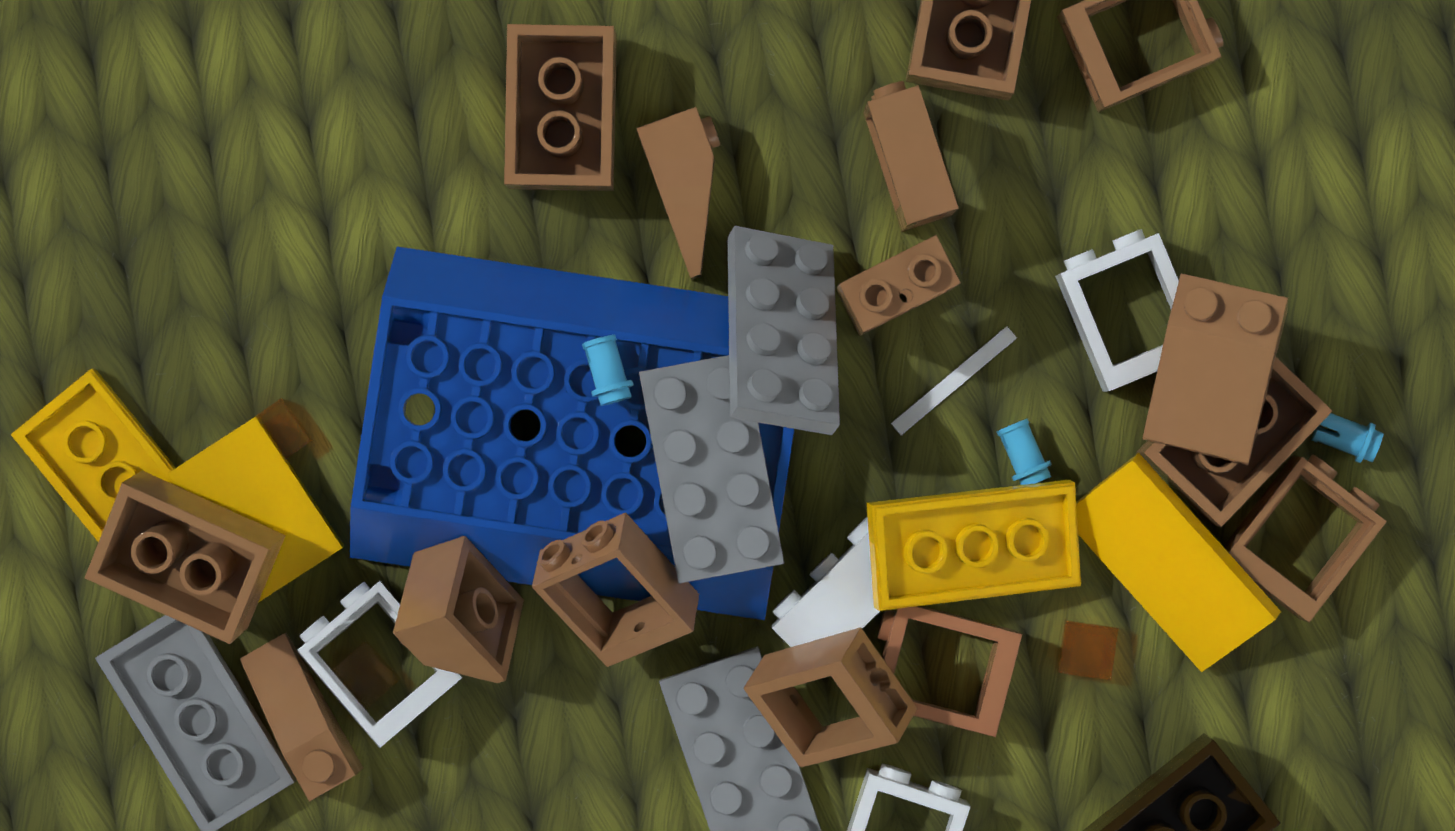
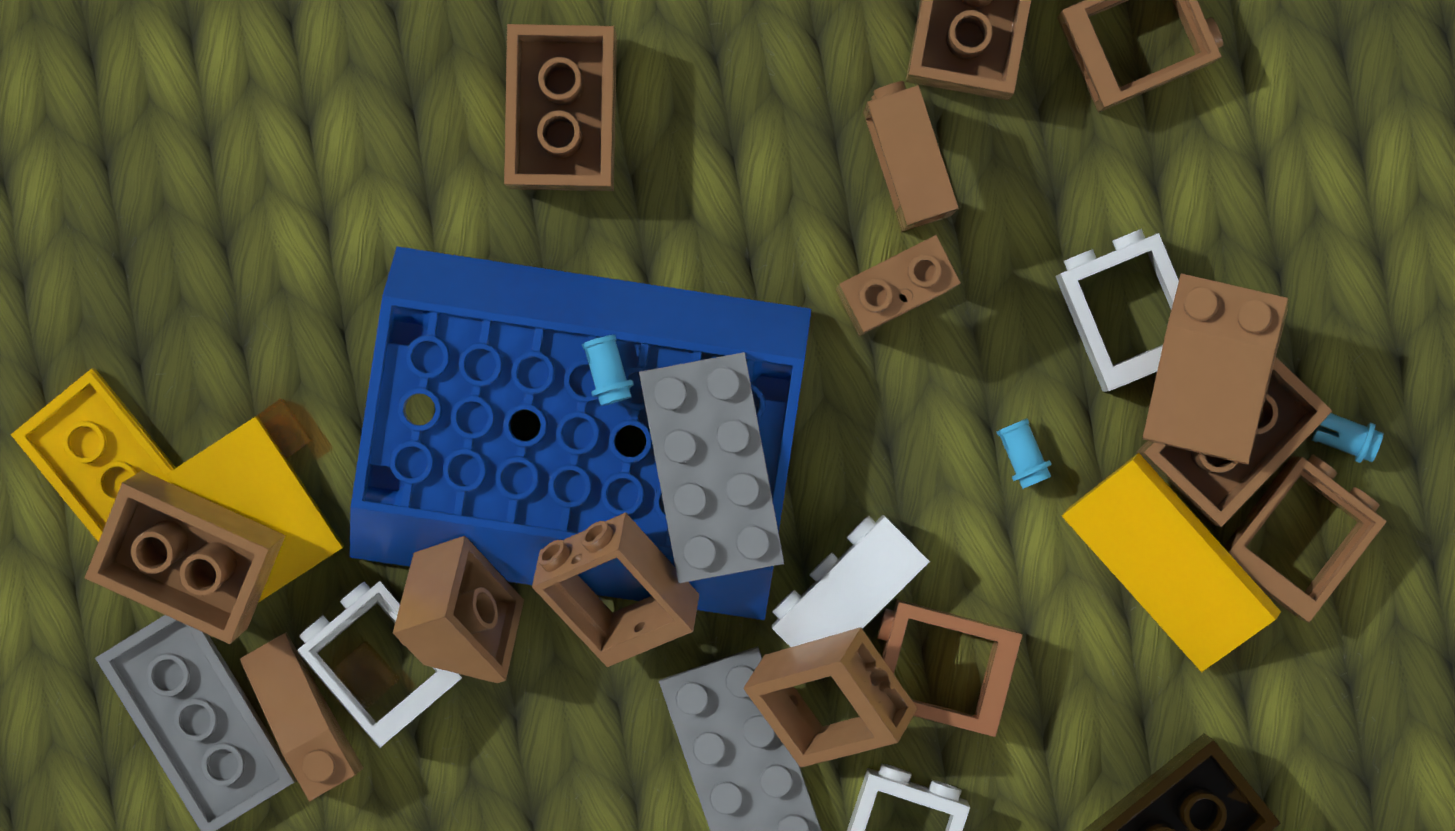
medium nougat slope [636,107,721,280] -> none
light grey plate [728,226,840,435] -> none
yellow tile [867,480,1081,611] -> none
white sticker [891,326,1017,435] -> none
clear orange tile [1057,620,1118,680] -> none

